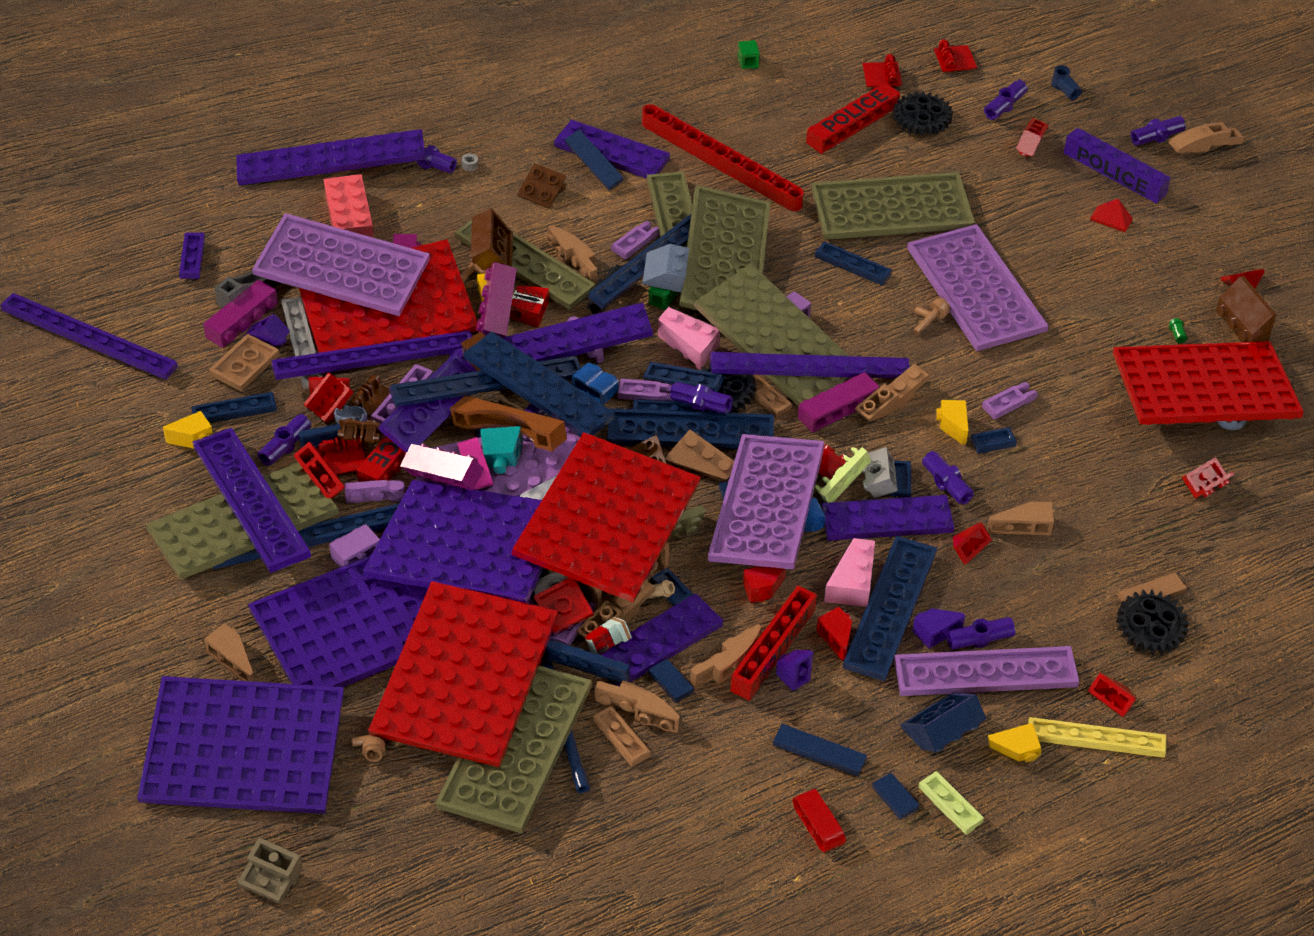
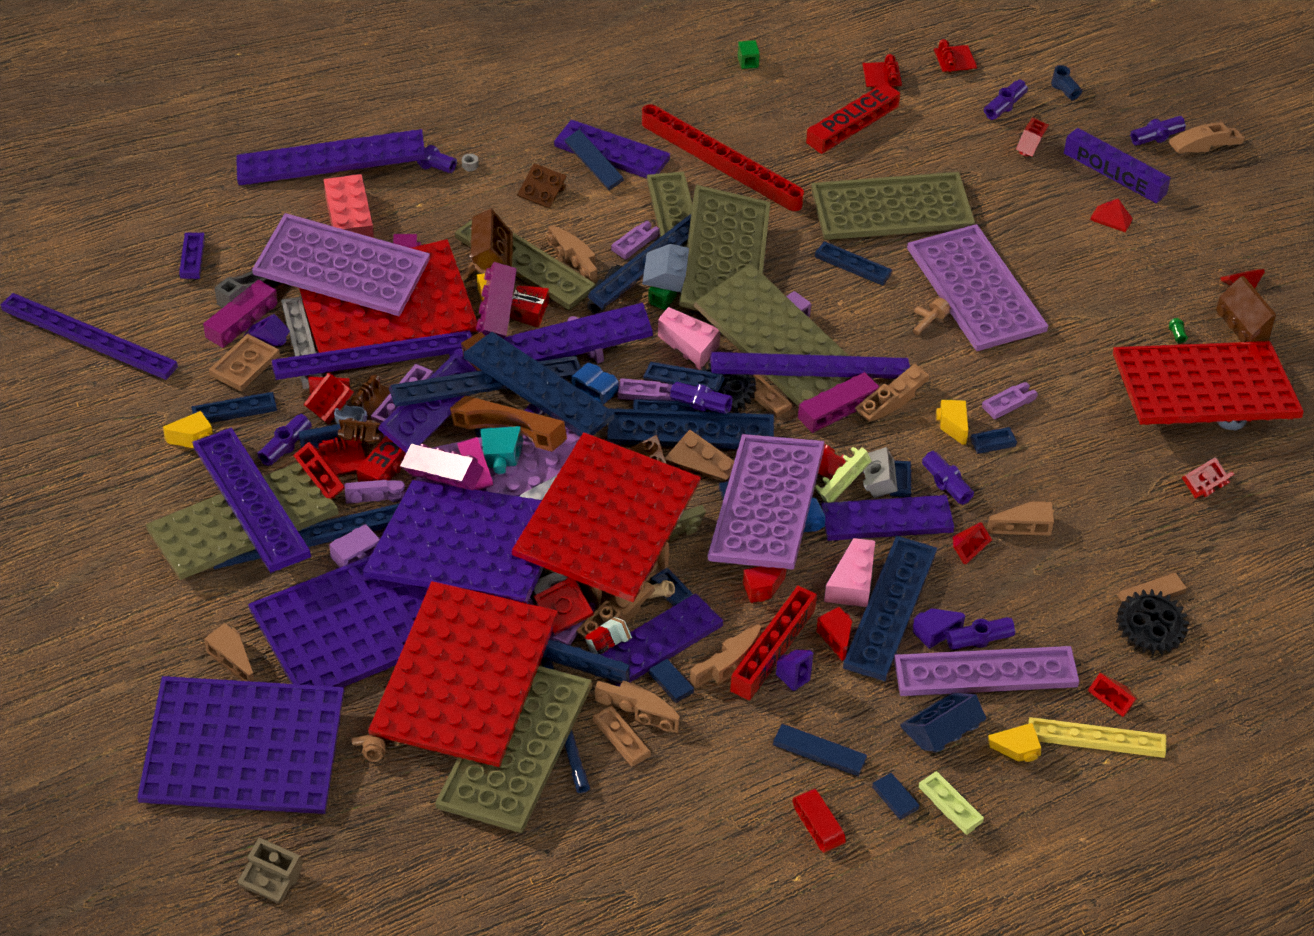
black gear [893,91,953,136] -> none

